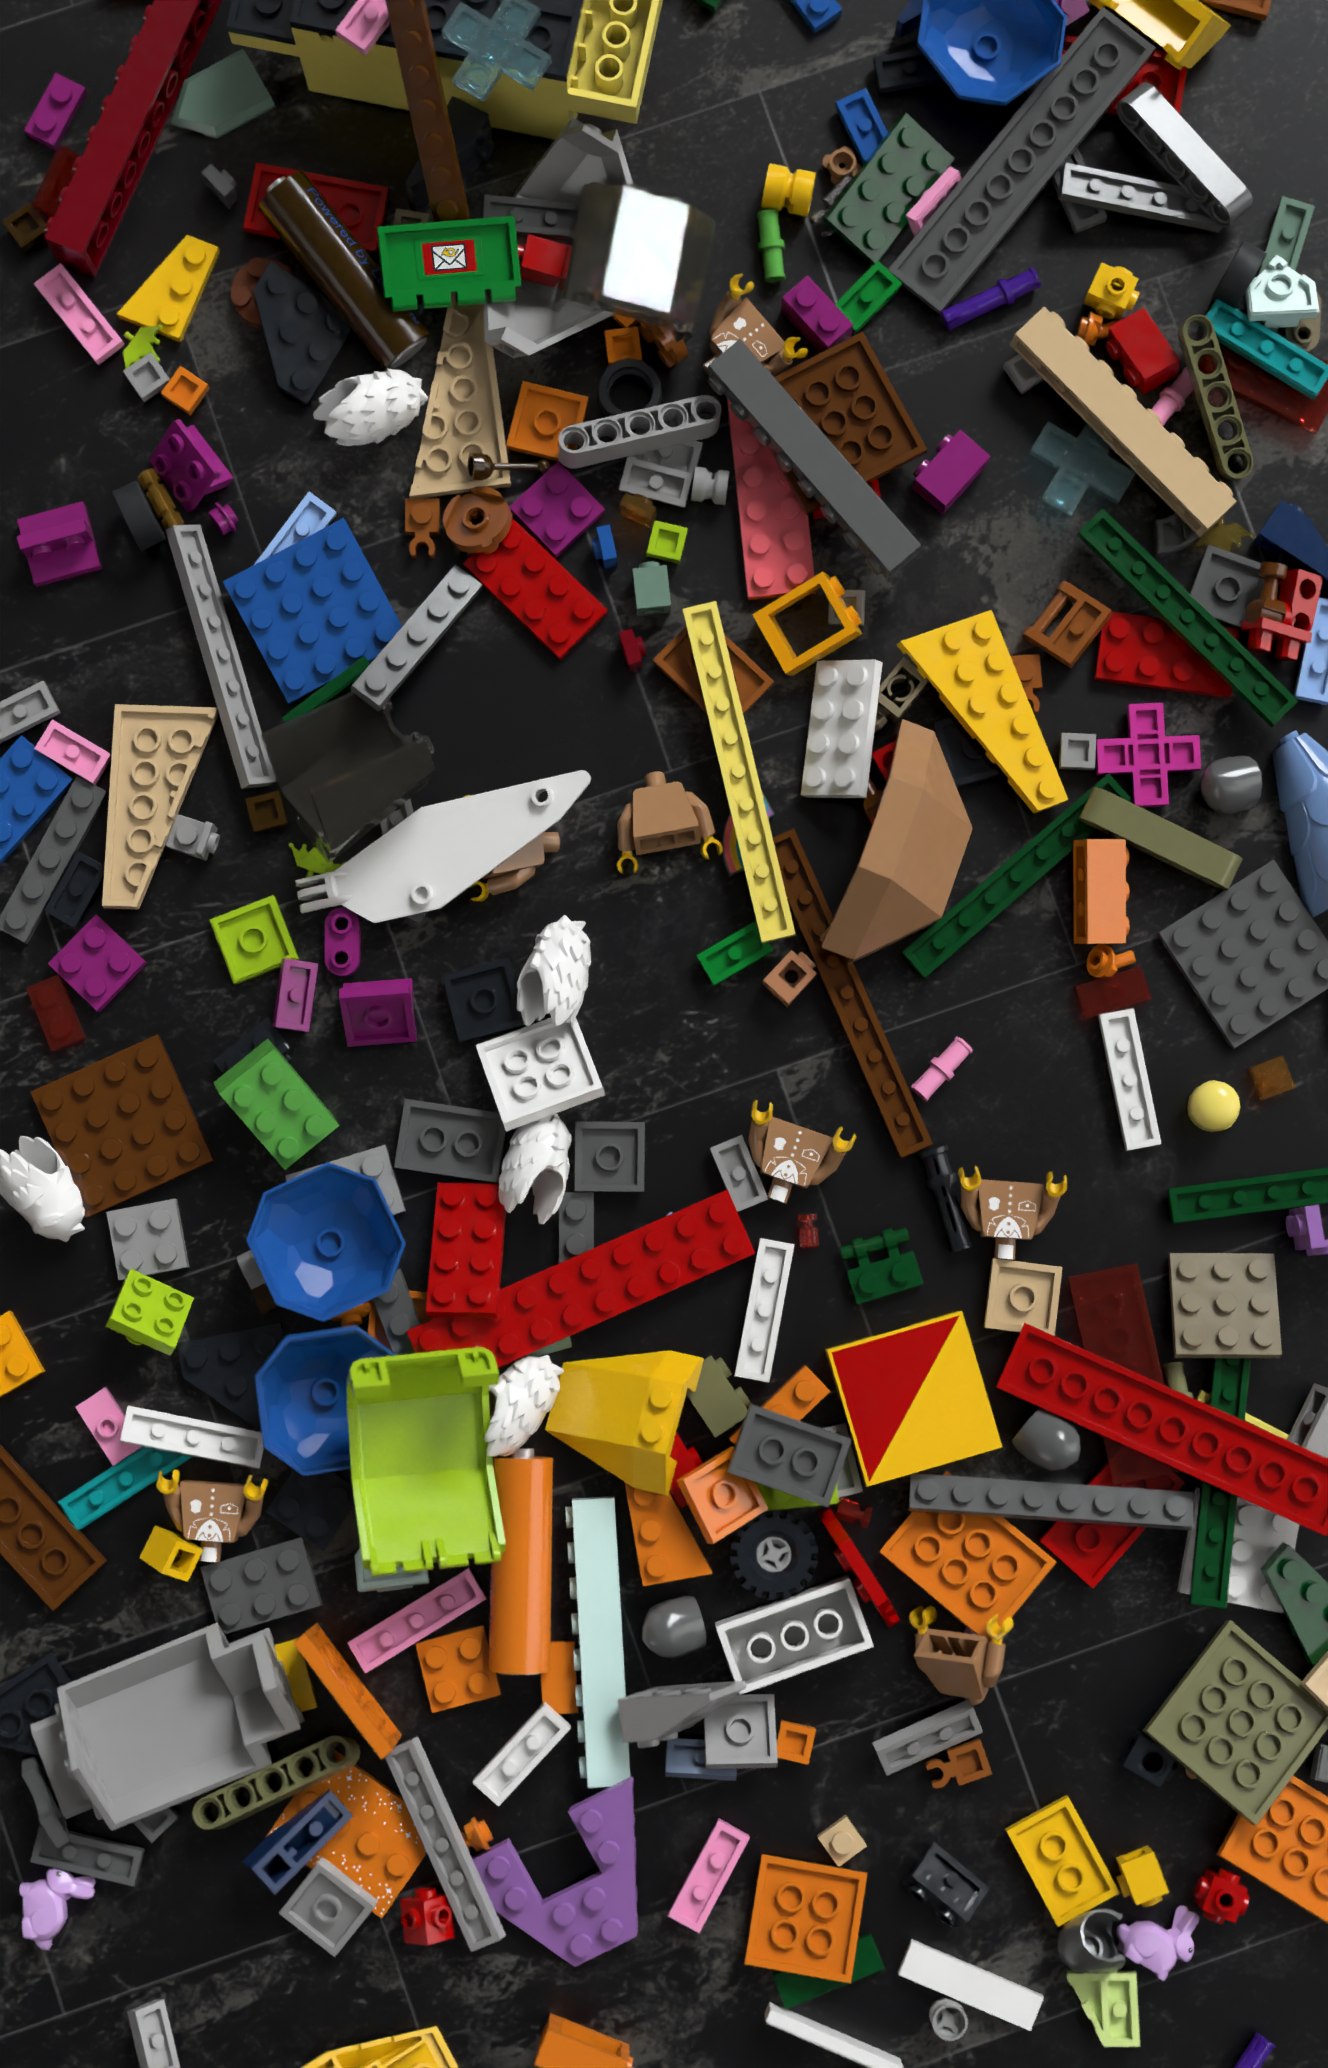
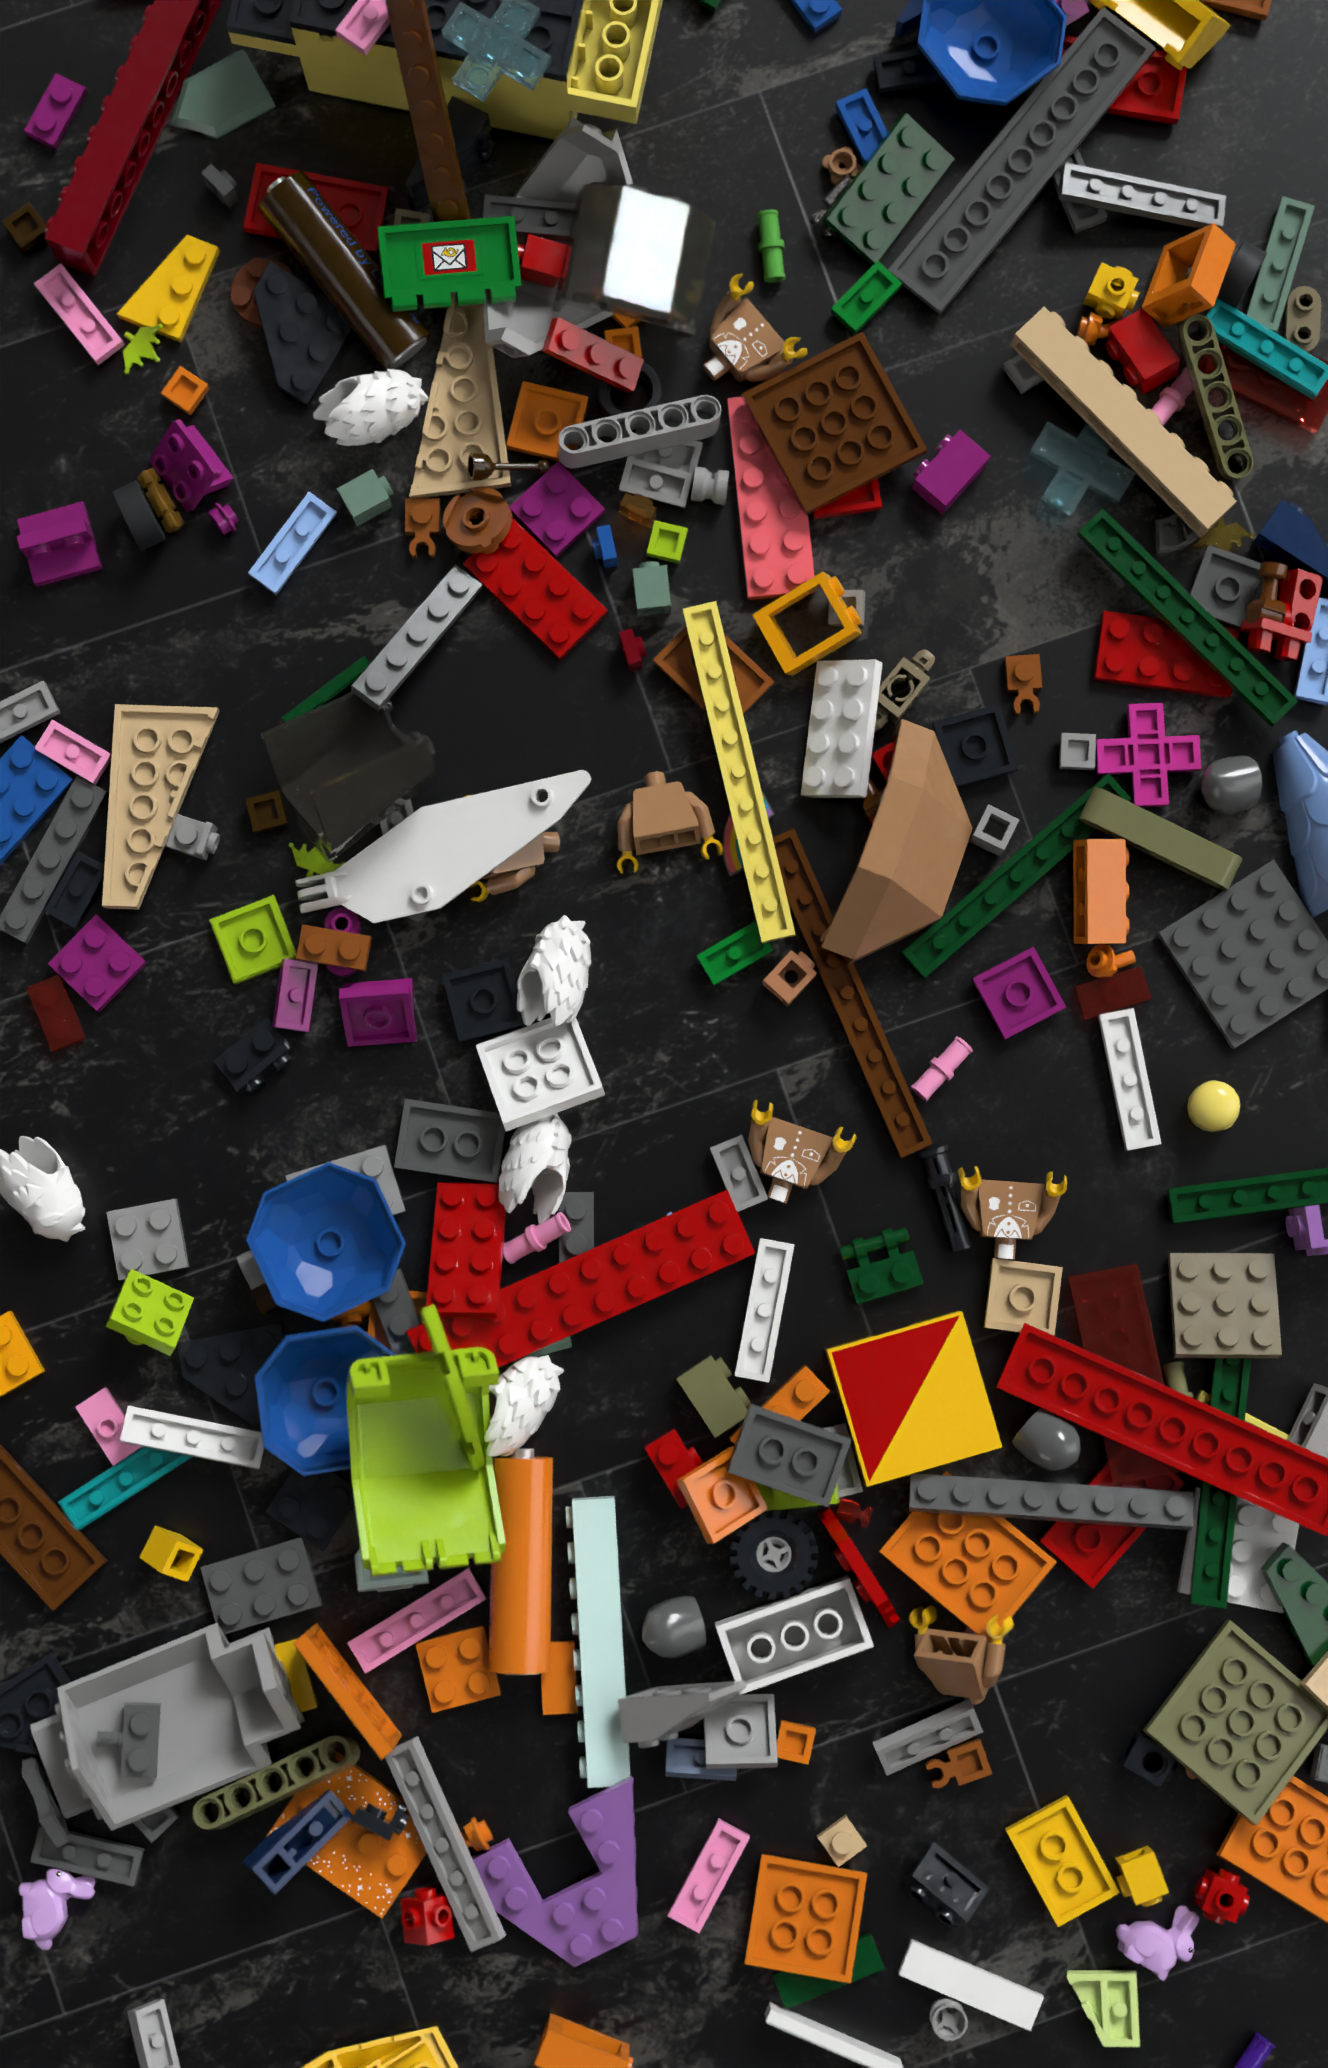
reddish brown plate [30,1035,215,1218] -> none
clear red plate [31,146,79,218] -> none
light grey plate [123,352,170,402] -> none
medium nougat torso [157,1470,268,1562] -> none
light grey plate [166,524,276,789] -> none
bright green brick [214,1039,339,1170] -> none
blue plate [223,518,402,704] -> none
light grey plate [279,1857,378,1957] -> none
white plate [472,1702,571,1807] -> none
yellow wedge [545,1350,704,1496] -> none
dark grey plate [575,1122,645,1192] -> none
orange wedge [625,1482,713,1586] -> none
dark orange plate [634,300,689,368] -> none
dark grey brick [708,339,921,580] -> none
yellow wheel [761,163,816,217] -> none
magenta brick [781,275,853,353] -> none
clear red piece [798,1214,819,1248] -> none
yellow wing [897,610,1068,814] -> none
bright pink plate [906,166,962,236] -> none
dark purple pin [941,267,1041,331] -> none
dark orange plate [1021,581,1112,668] -> none
dark grey piece [1057,1909,1126,1974] -> none
beam [1116,83,1253,227] -> none
light aqua plate [1245,255,1319,328] -> none
clear orange plate [1248,1055,1296,1101] -> none
none -> dark grey plate [97,1702,161,1778]
none -> dark orange plate [296,925,372,972]
none -> sand green brick [337,469,394,526]
none -> black bracket [351,1802,410,1840]
none -> lime tile [421,1305,485,1470]
none -> bright pink pin [503,1212,571,1264]
none -> plate [542,317,644,393]
none -> light grey brick [969,804,1020,857]
none -> magenta plate [971,947,1066,1040]
none -> orange window [1142,223,1236,328]

